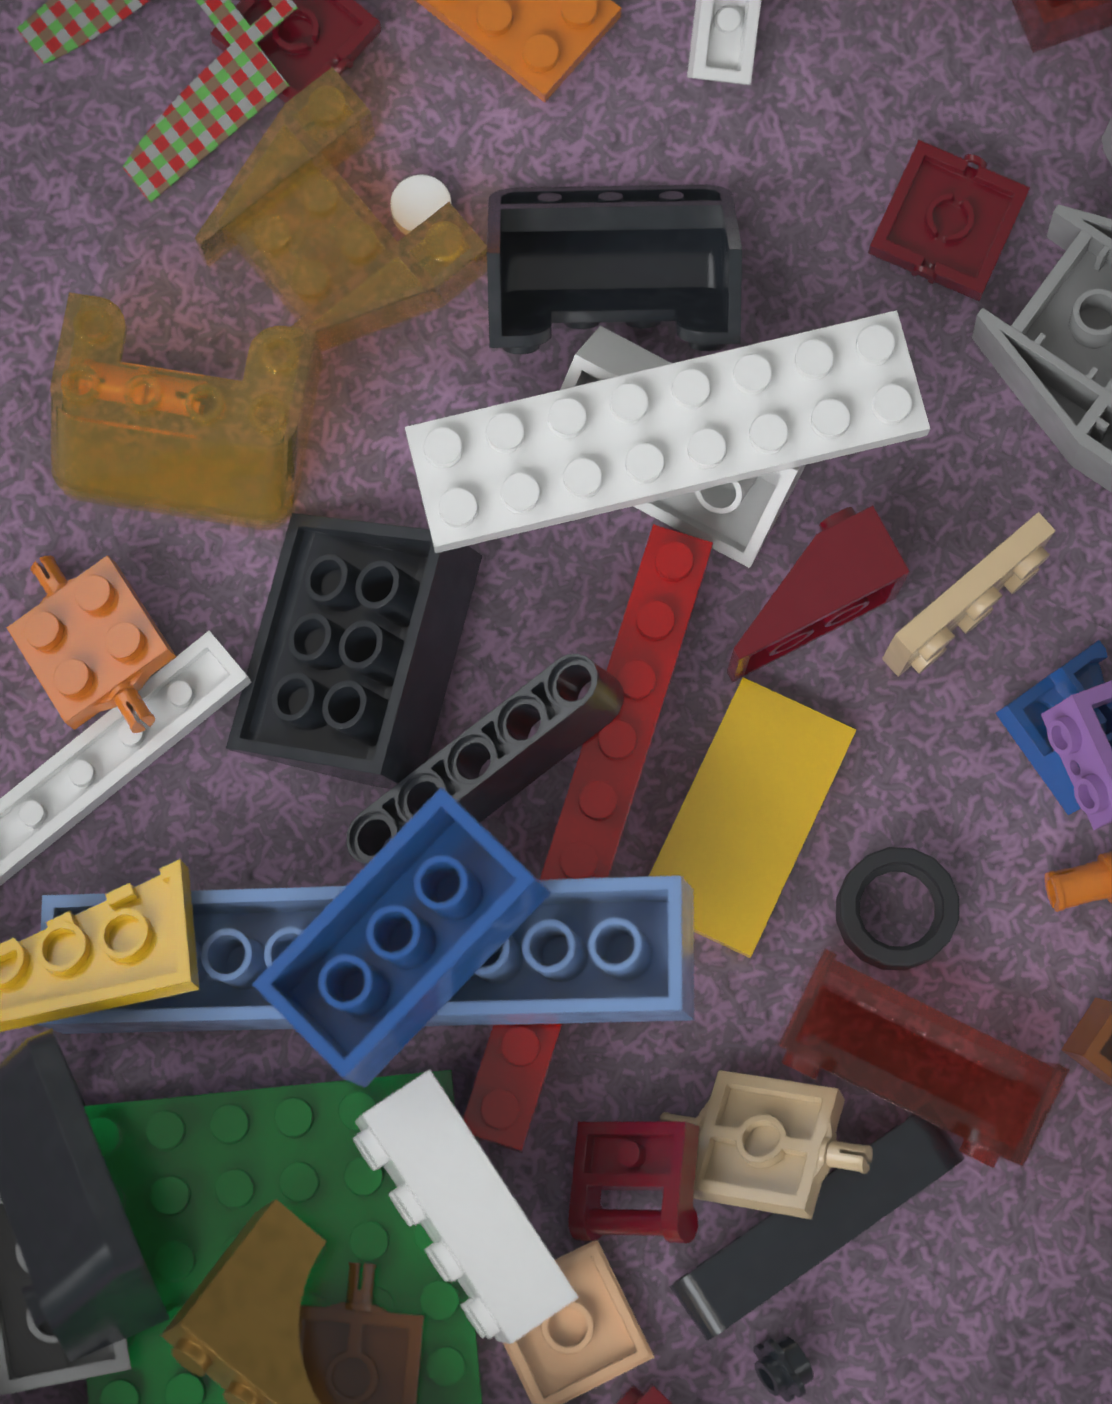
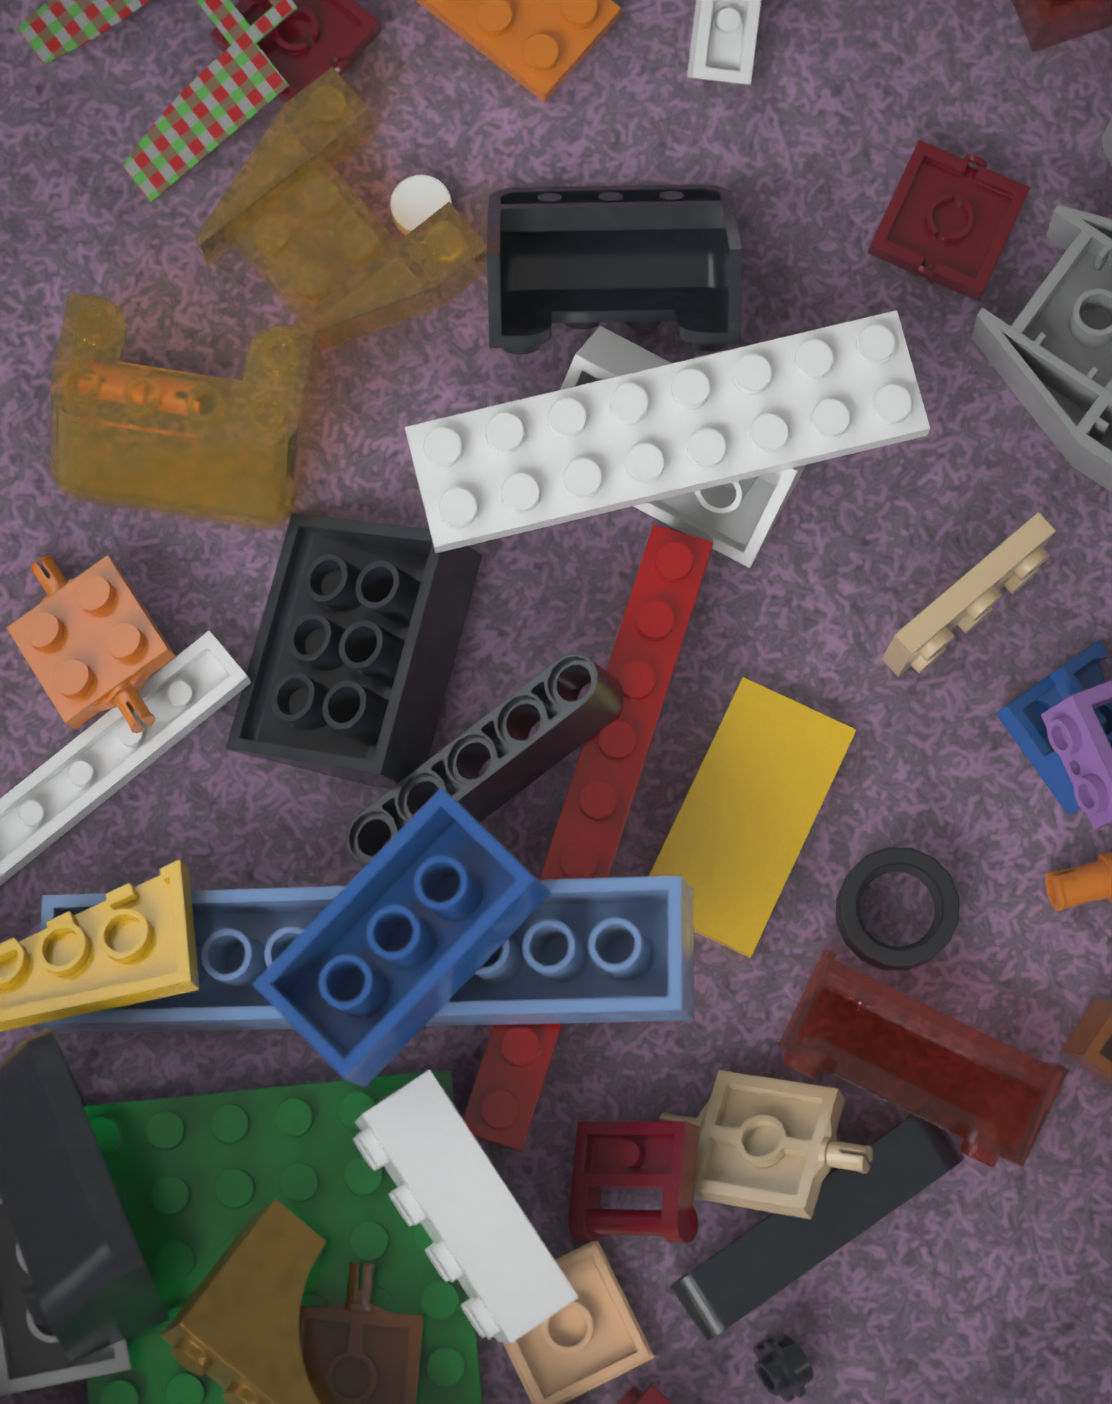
dark red slope [727,505,910,683] -> none

